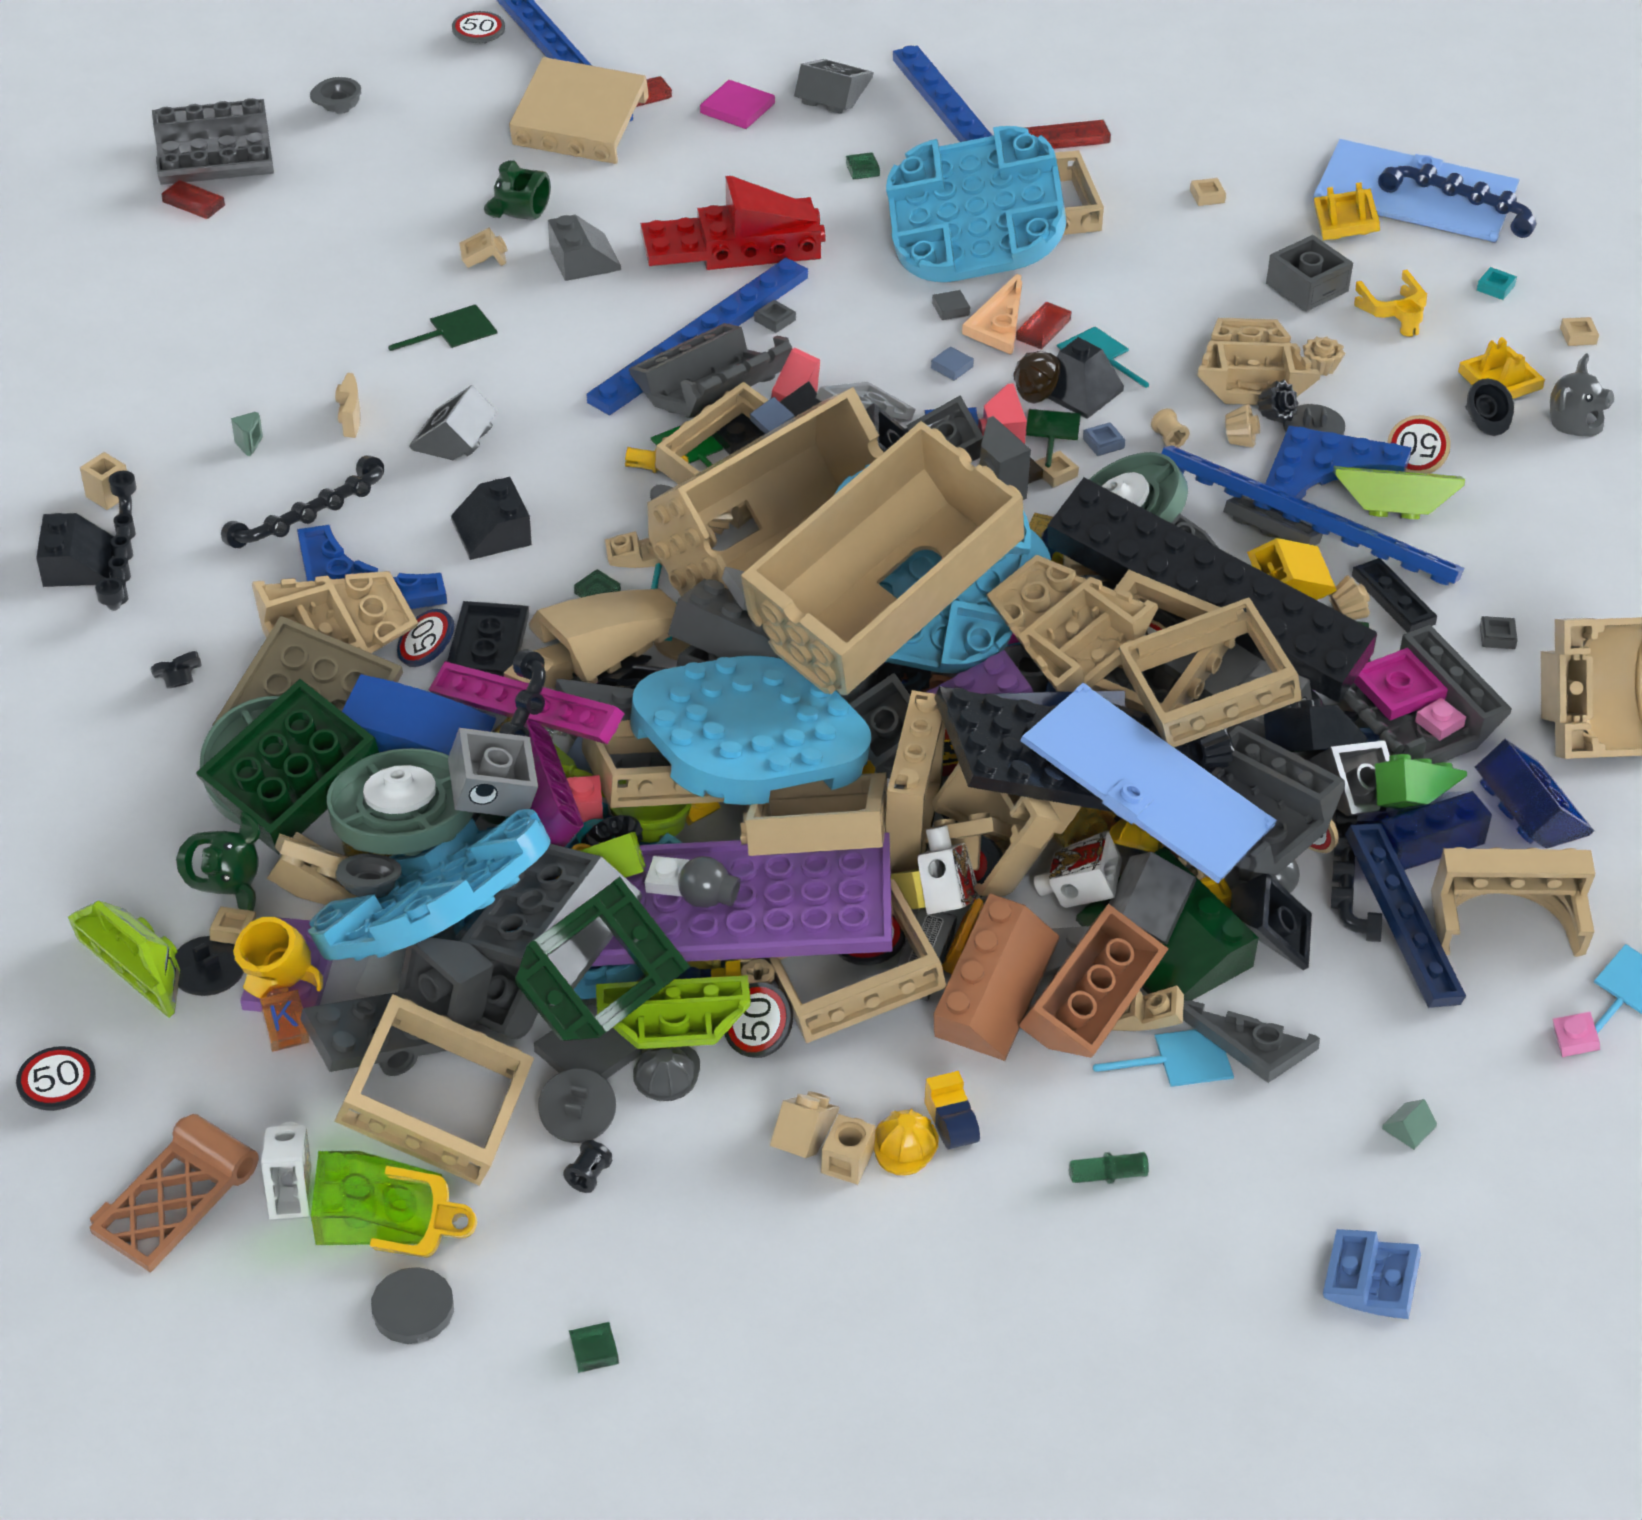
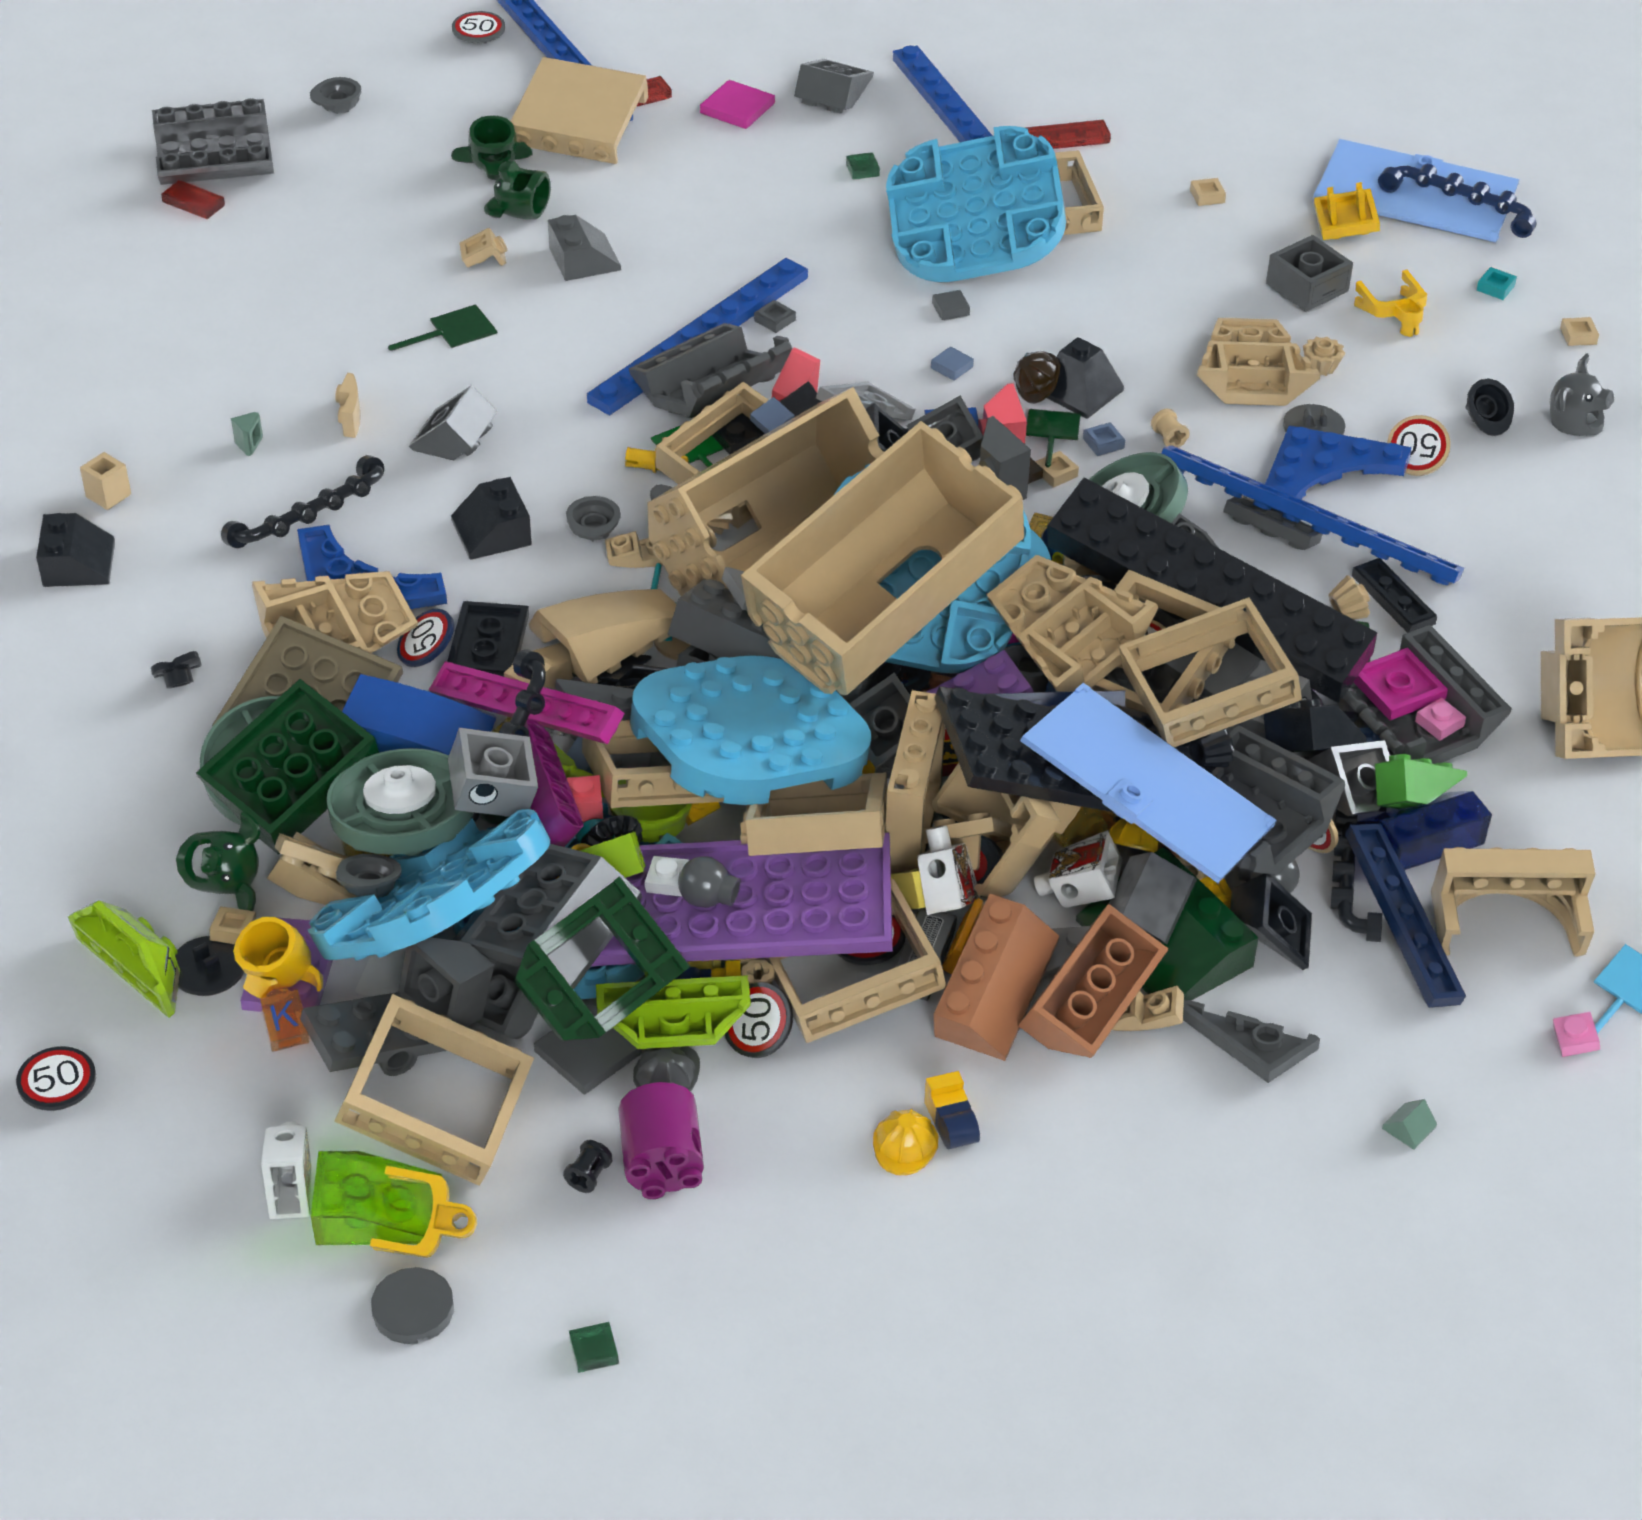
nougat piece [89,1114,259,1273] -> none
black bar [95,471,137,611] -> none
dark grey piece [538,1068,616,1143] -> none
clear green tile [574,569,621,598] -> none
red wedge [640,176,826,270] -> none
tan slope [770,1091,840,1158] -> none
tan brick [821,1114,875,1185] -> none
light nougat wing [962,274,1022,354] -> none
clear red tile [1016,302,1072,350] -> none
teal piece [1057,327,1149,388] -> none
clear green axle [1068,1152,1149,1184] -> none
medium azure piece [1093,1029,1234,1087] -> none
tan piece [1225,404,1260,448] -> none
yellow slope [1247,538,1337,600] -> none
black piece [1257,379,1299,423] -> none
medium blue slope [1323,1229,1421,1319] -> none
lime wedge [1333,466,1465,519] -> none
yellow plate [1458,337,1545,399] -> none
clear blue slope [1475,739,1595,849] -> none
dark grey tile [1480,616,1518,649] -> none
none -> dark green piece [451,116,533,180]
none -> dark grey piece [566,496,621,542]
none -> magenta cylinder [618,1082,704,1199]

